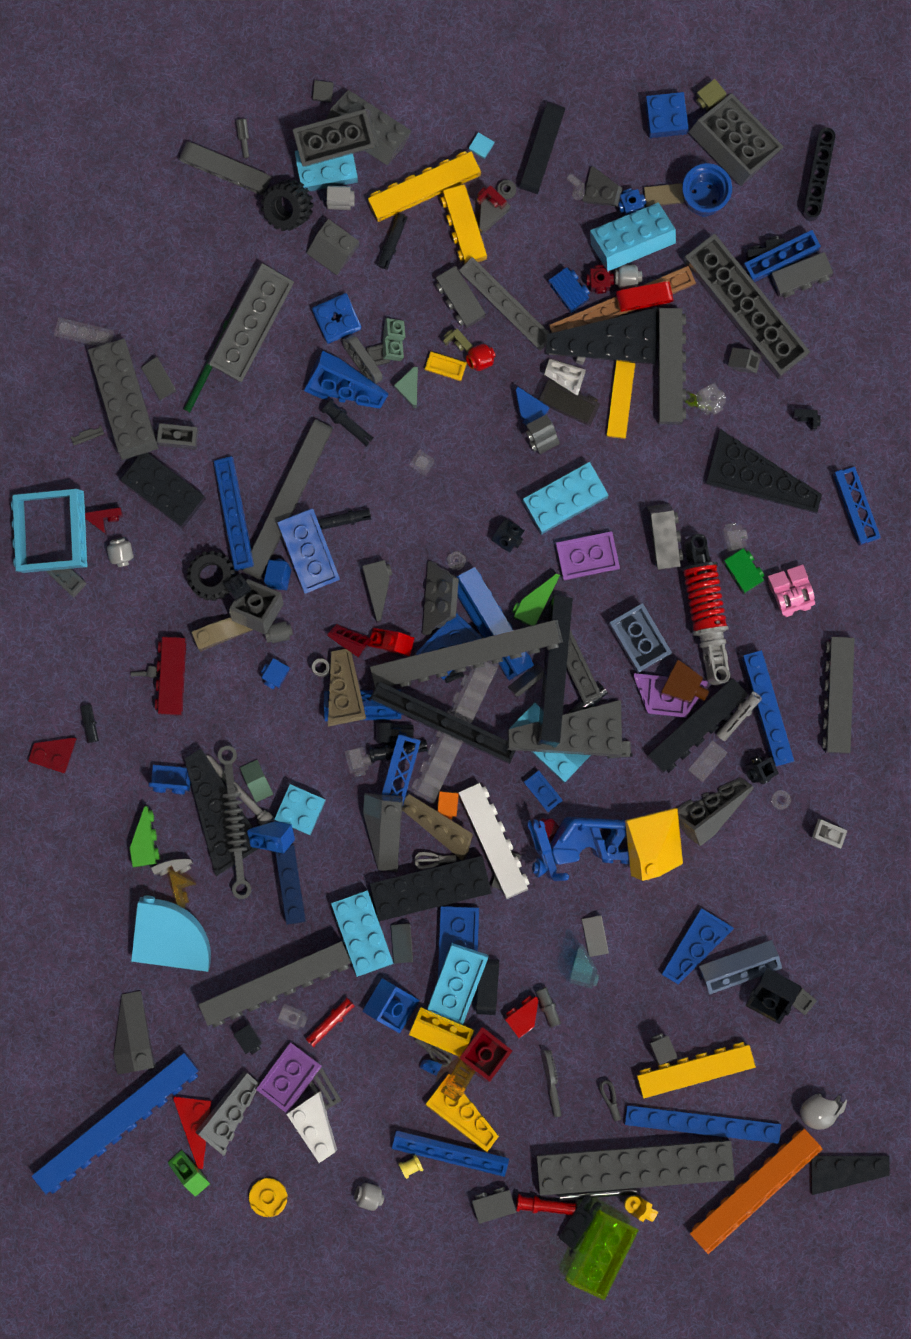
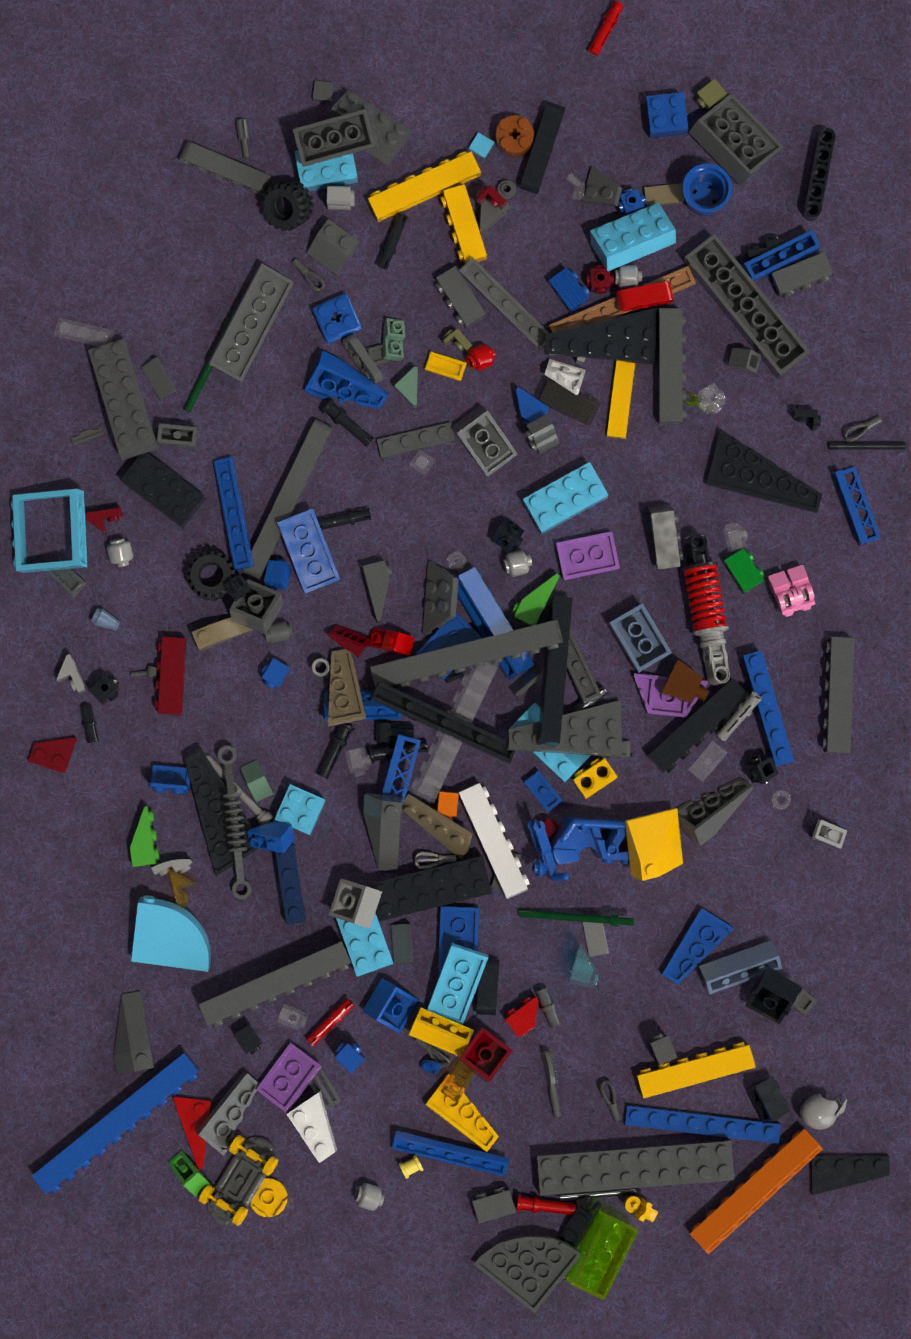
none -> light grey slope [56,654,87,693]
none -> black brick [88,674,120,705]
none -> sand blue cone [91,608,121,631]
none -> dark grey piece [199,1135,278,1226]
none -> dark grey piece [292,258,325,293]
none -> black pin [317,723,355,779]
none -> light grey slope [329,879,382,929]
none -> blue brick [335,1042,365,1074]
none -> dark grey plate [377,422,455,459]
none -> dark grey slope [451,405,518,477]
none -> dark grey plate [474,1235,583,1313]
none -> dark orange brick [495,115,534,158]
none -> light grey head [503,550,532,577]
none -> dark green bar [519,909,635,927]
none -> yellow brick [572,758,618,799]
none -> red pin [588,0,624,56]
none -> black brick [746,1076,790,1124]
none -> black bar [829,442,906,450]
none -> dark grey piece [843,416,882,442]

